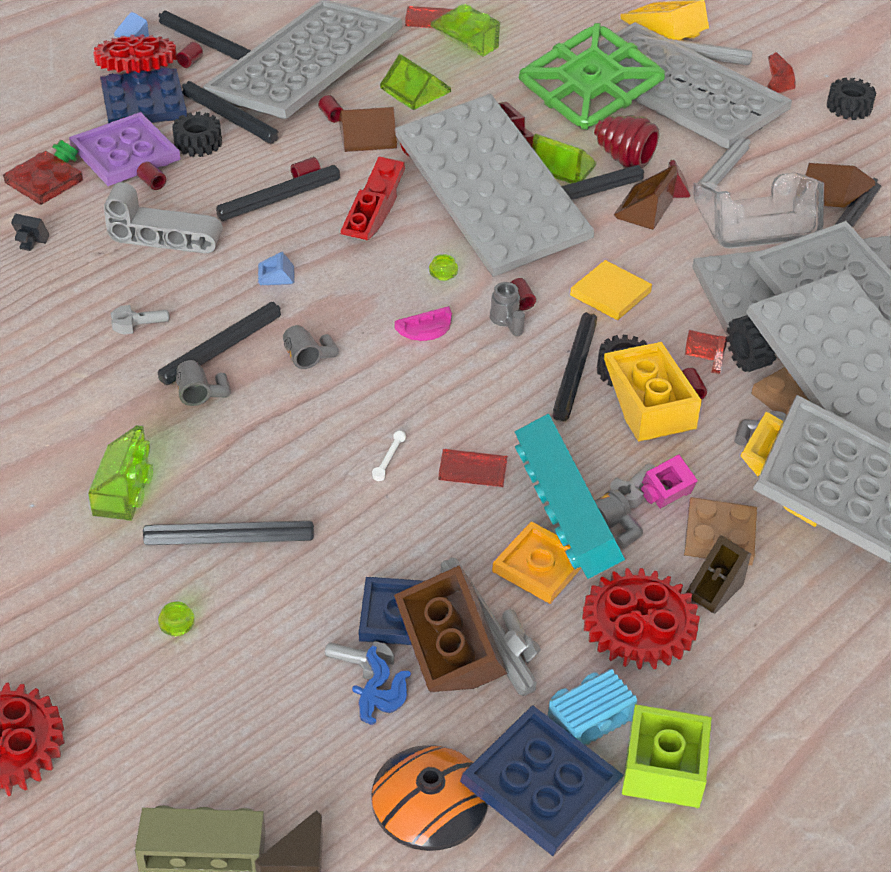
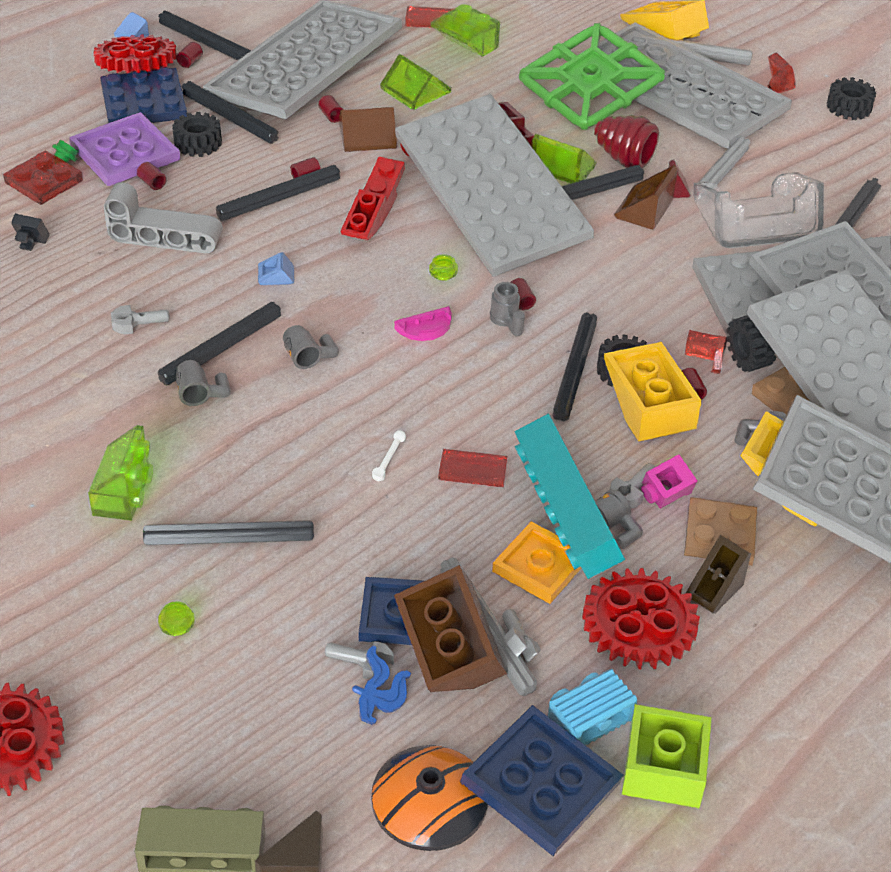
yellow tile [570,260,652,321] -> none
reddish brown slope [798,163,875,208] -> none

